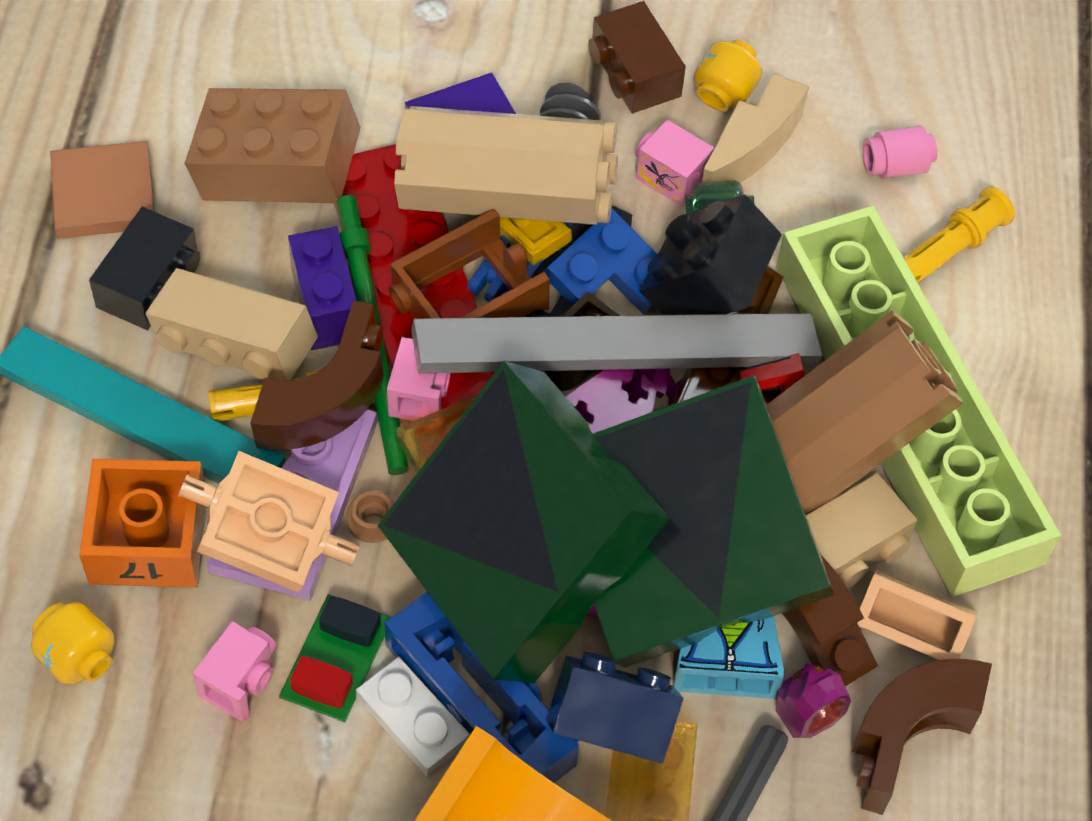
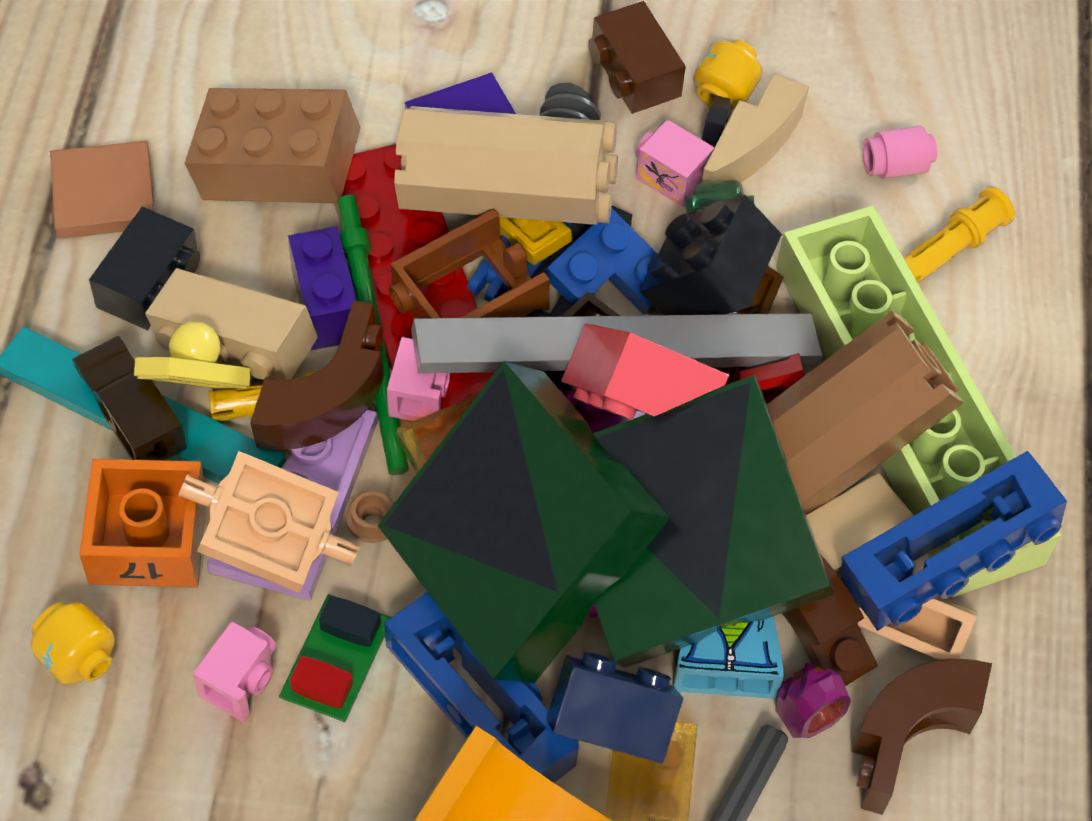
white plate [356,657,470,778] -> none
none -> dark brown piece [72,336,187,461]
none -> light yellow tile [134,321,251,389]
none -> coral slope [561,323,729,420]
none -> black tile [702,95,732,148]
none -> blue brick [841,451,1067,631]

